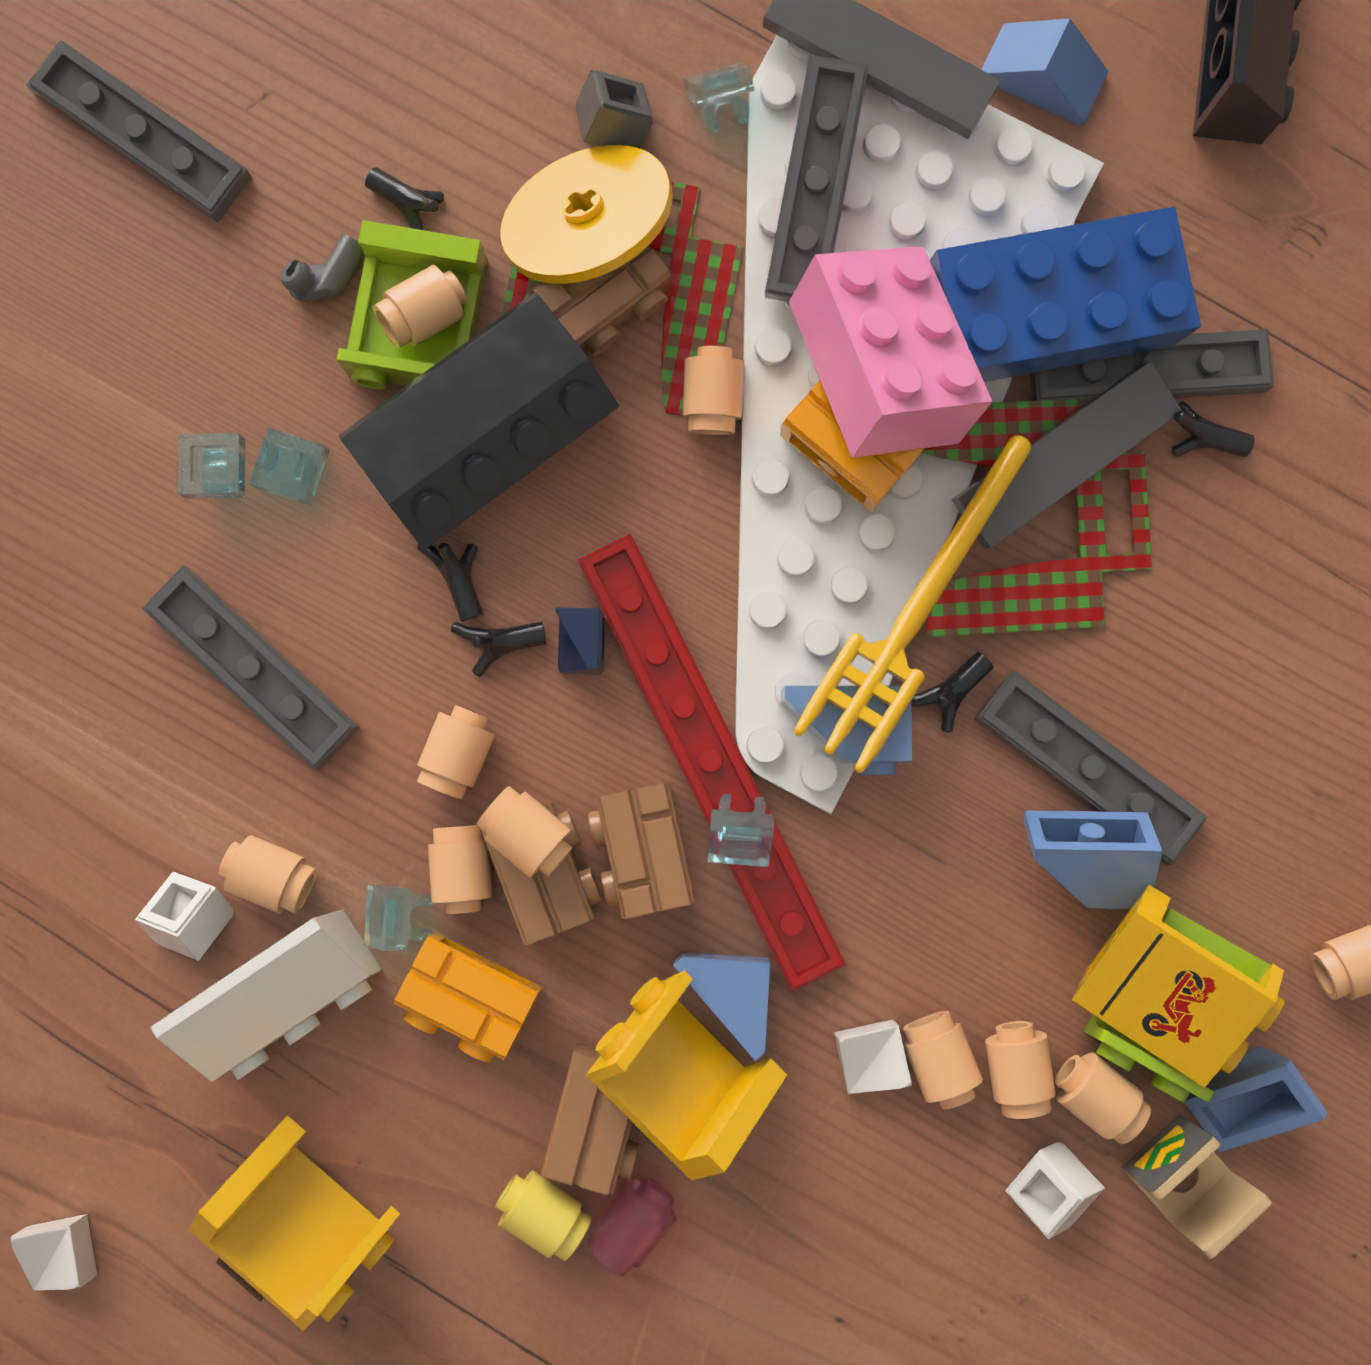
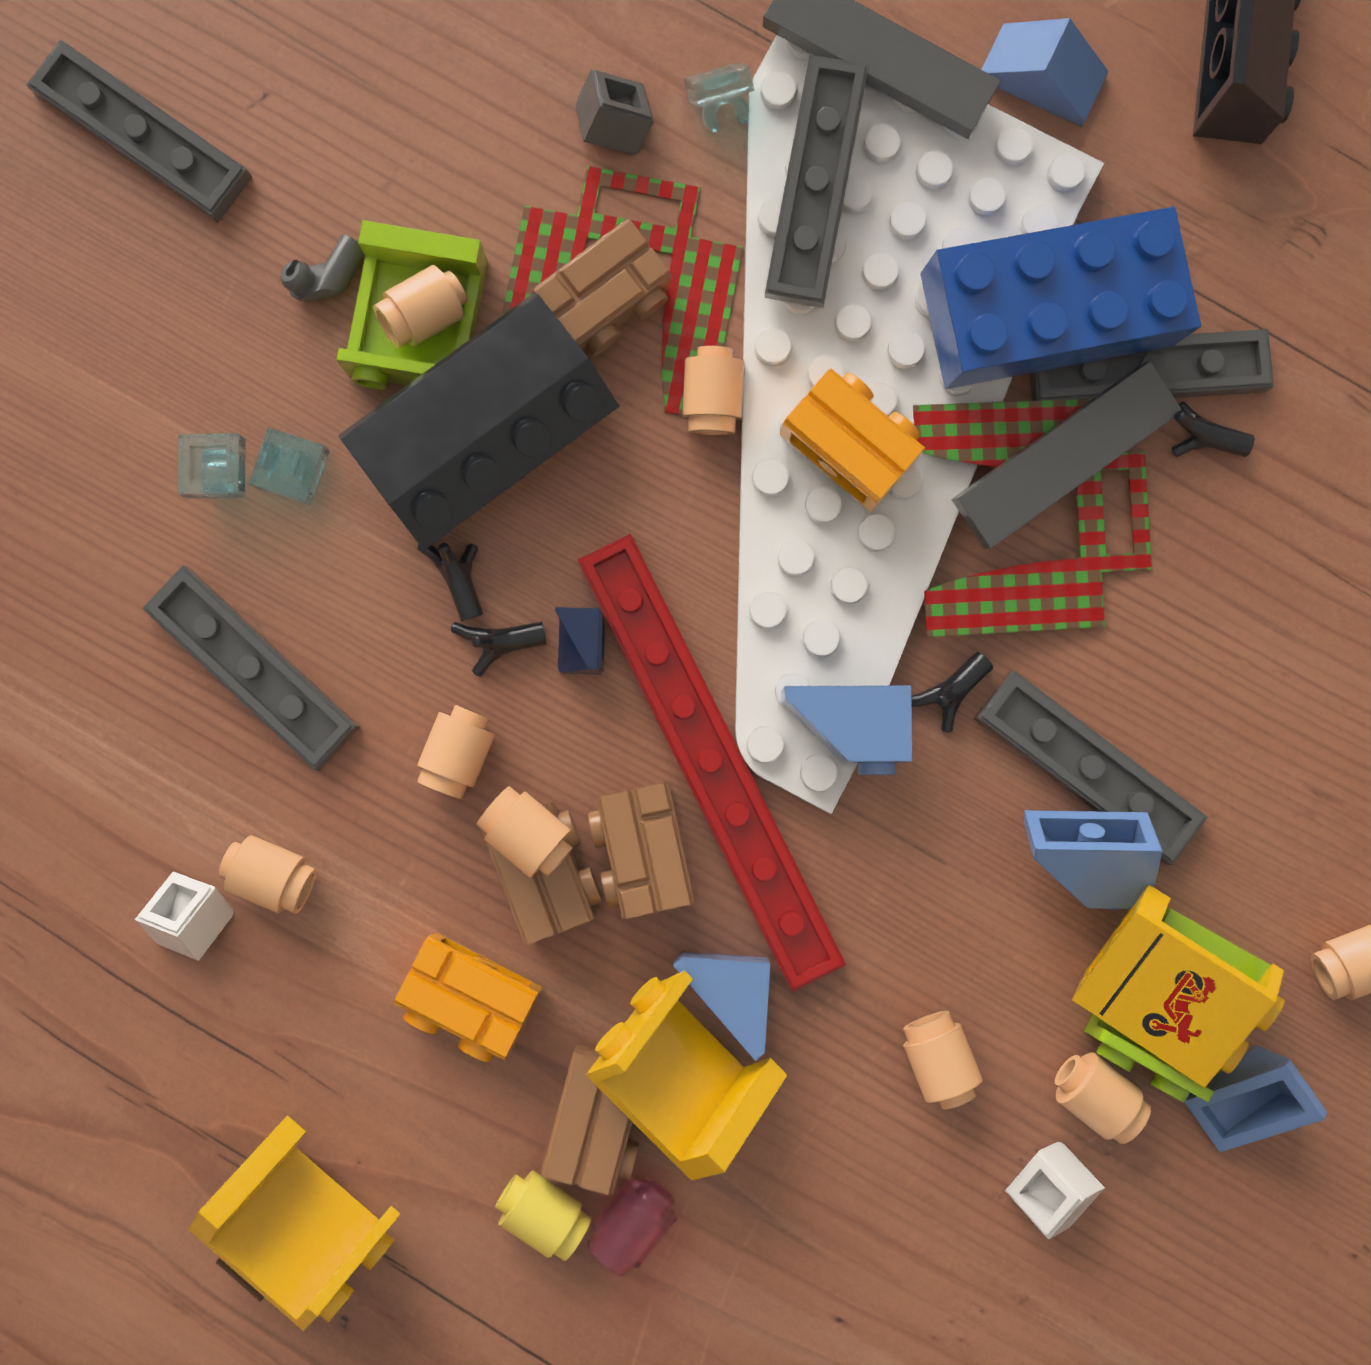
white slope [10,1214,97,1290] -> none
white slope [150,909,382,1082] -> none
clear light blue tile [364,884,433,951] -> none
black bar [365,167,444,230] -> none
light nougat brick [428,825,493,914] -> none
yellow piece [501,145,673,284] -> none
clear light blue tile [707,794,774,867] -> none
bright pink brick [789,246,993,458] -> none
yellow piece [794,435,1031,773] -> none
white slope [834,1019,912,1094] -> none
light nougat brick [985,1021,1056,1119] -> none
tan piece [1121,1114,1272,1259] -> none

